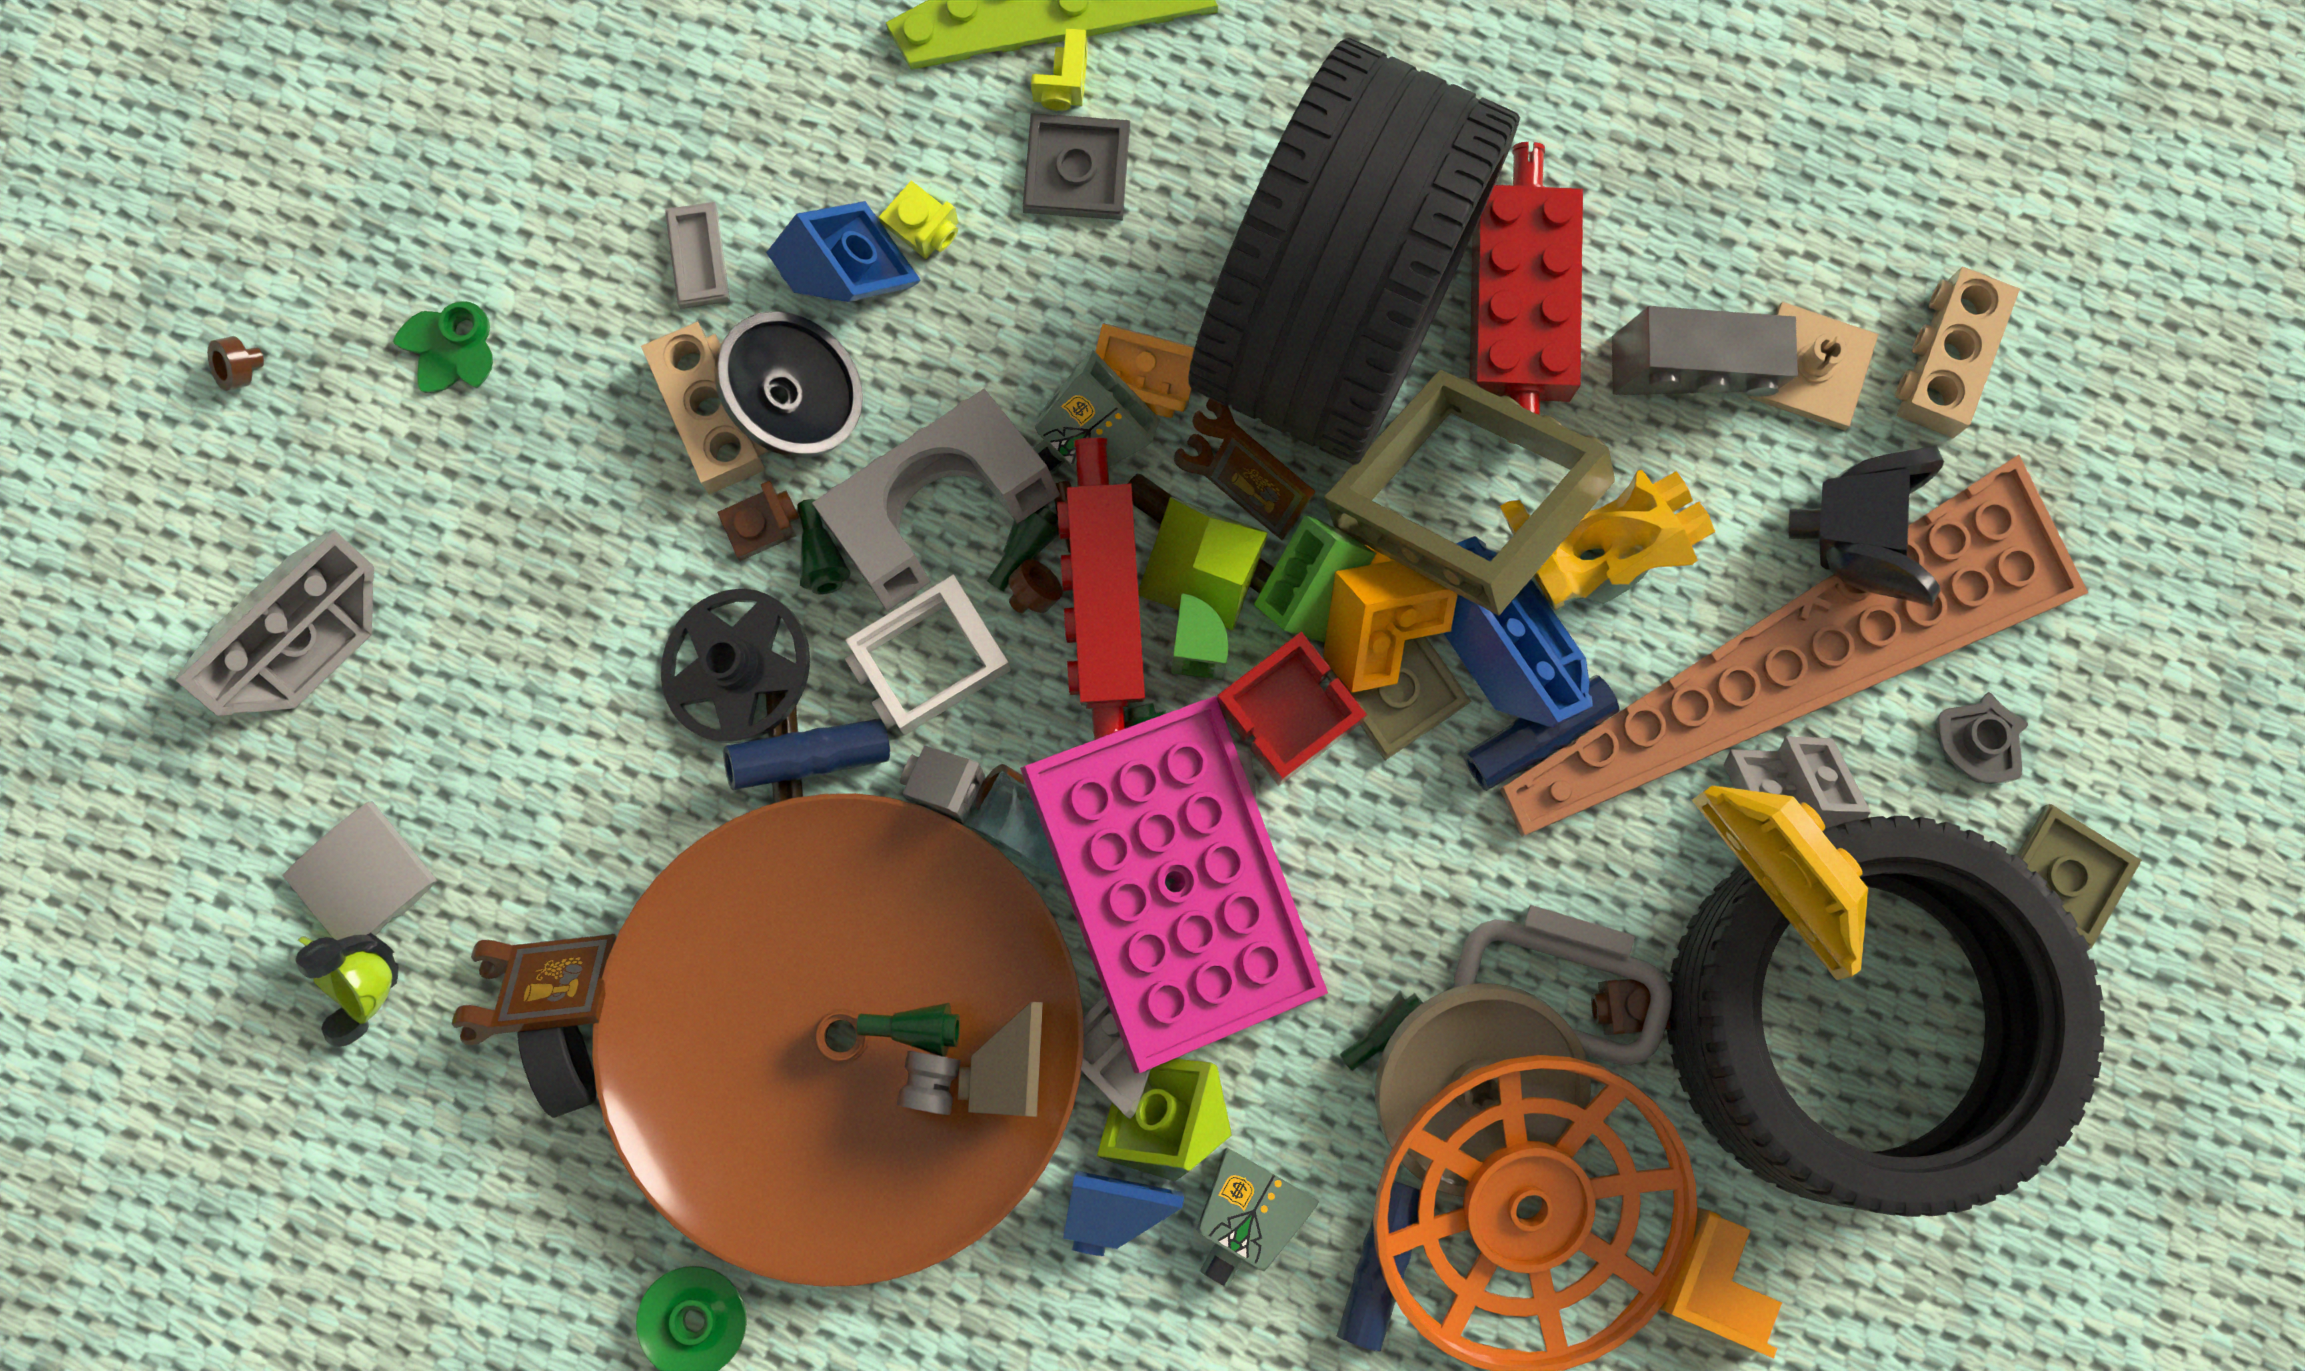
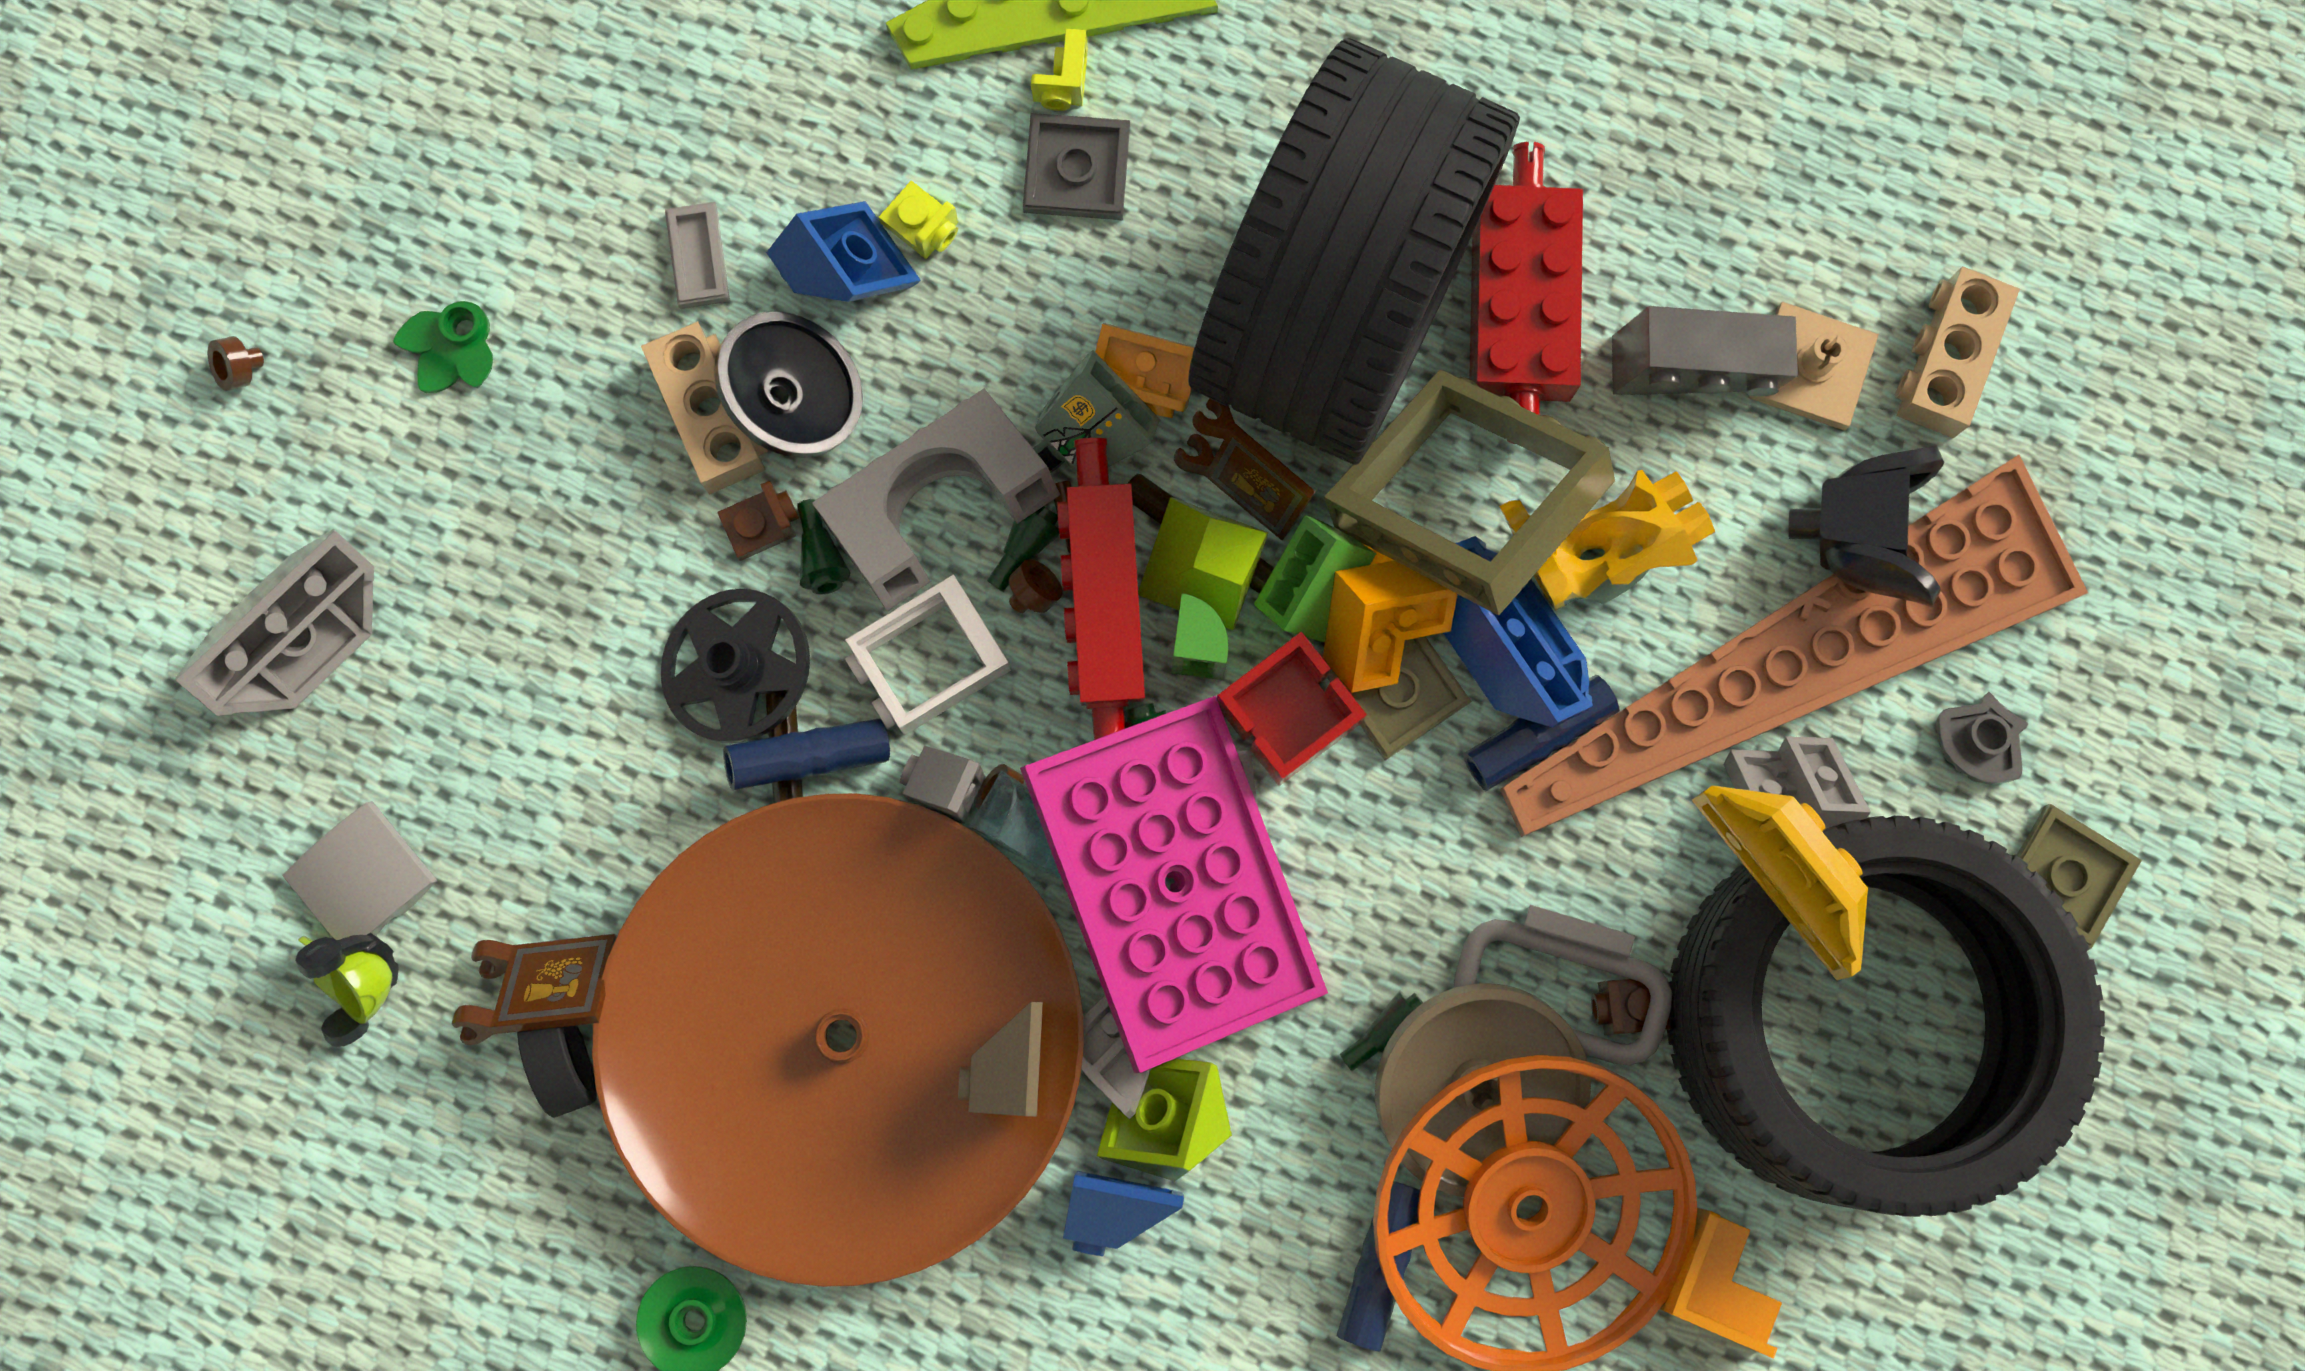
dark green cone [857,1003,960,1057] -> none
flat silver wheel [897,1050,961,1115] -> none
sand green torso [1196,1147,1319,1288] -> none

